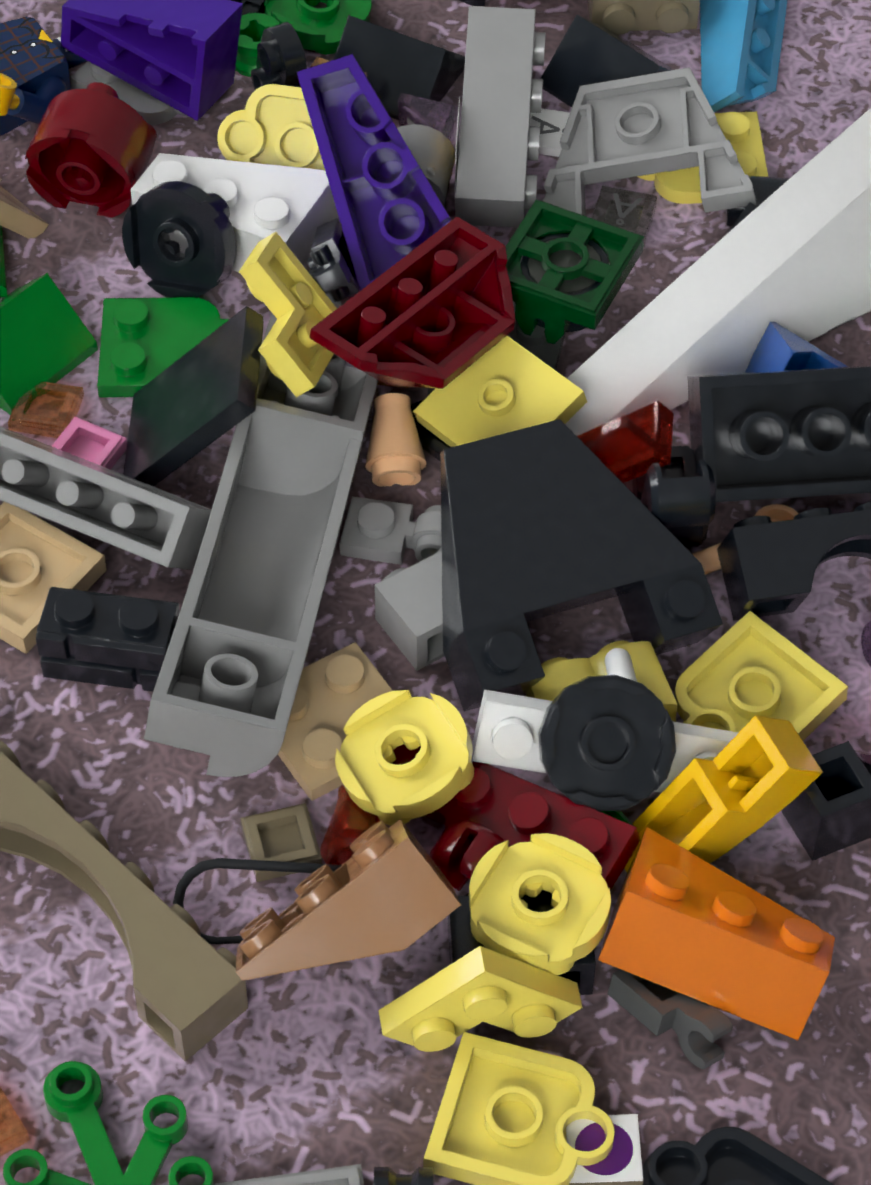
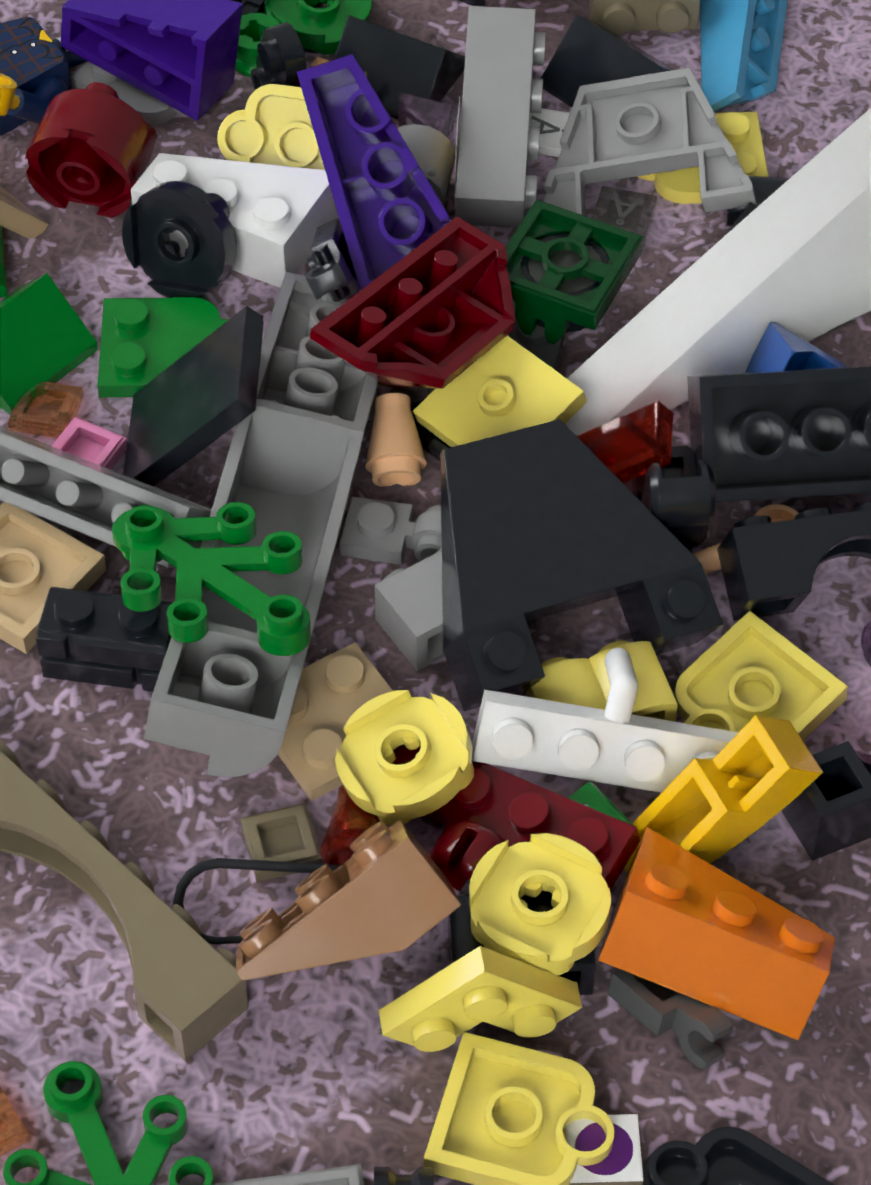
light yellow plate [239,232,337,398] -> none
black tile [538,674,676,811] -> none
none -> green plant [112,502,311,656]

